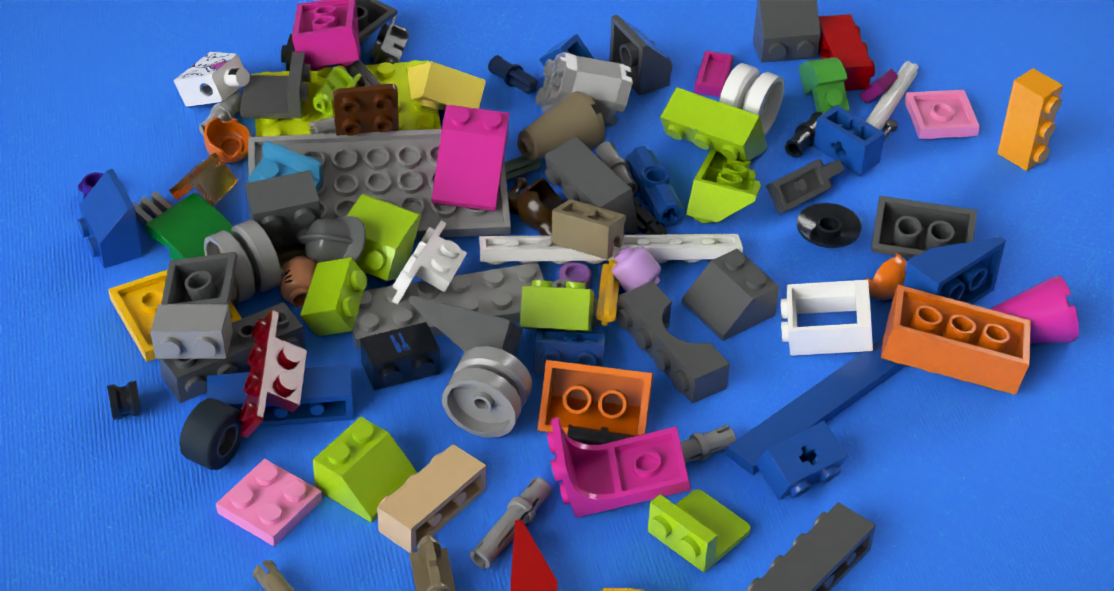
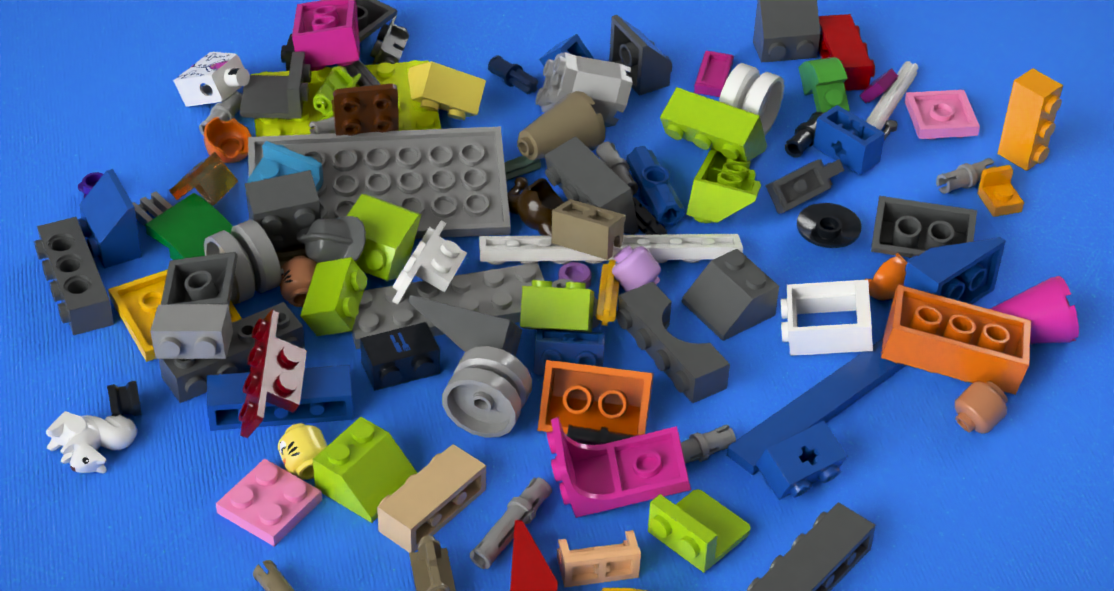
black wheel [179,398,243,470] -> none
dark pink slope [432,105,510,211] -> none
none -> dark grey brick [34,217,114,335]
none -> white animal [46,411,137,473]
none -> light yellow head [277,423,327,480]
none -> light nougat hinge [557,530,641,588]
none -> light grey pin [936,158,996,194]
none -> nougat head [954,381,1008,434]
none -> light orange bracket [977,165,1024,217]

